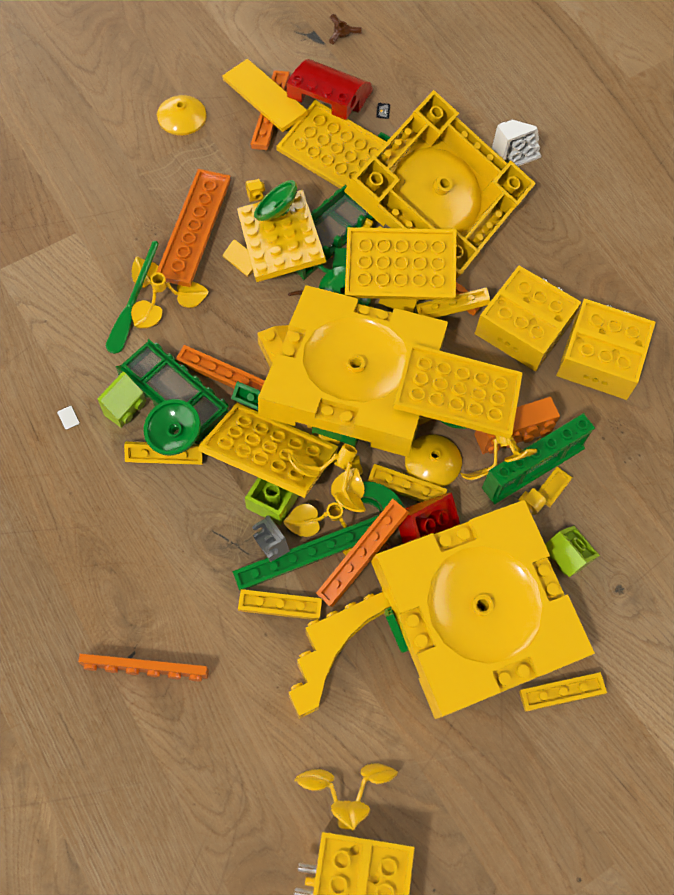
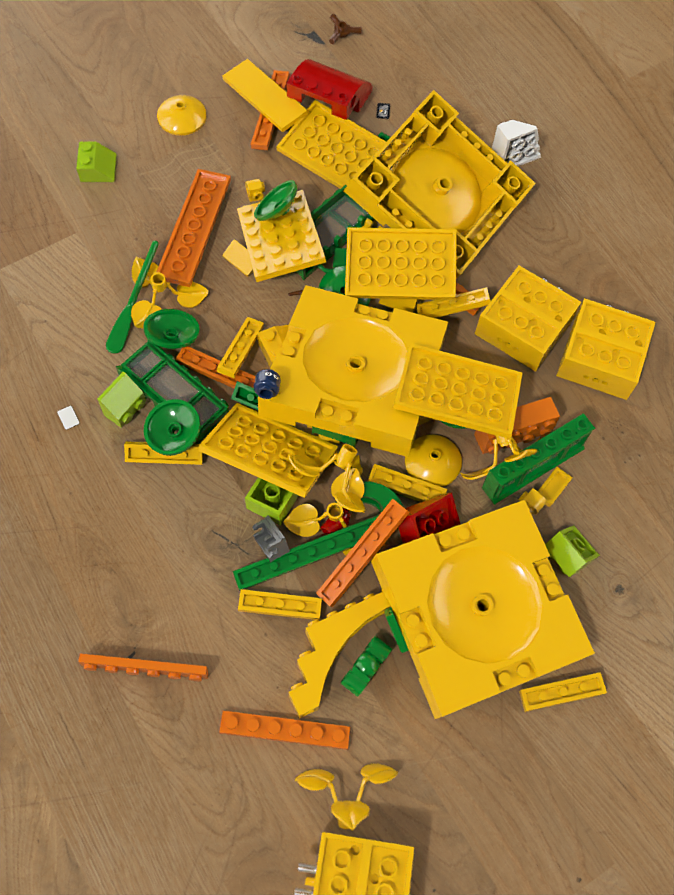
none -> lime slope [76,142,117,182]
none -> green dish [143,309,199,349]
none -> yellow plate [217,317,264,378]
none -> orange plate [219,711,350,750]
none -> dark blue head [254,369,281,399]
none -> red piece [320,508,351,535]
none -> green piece [340,636,392,697]

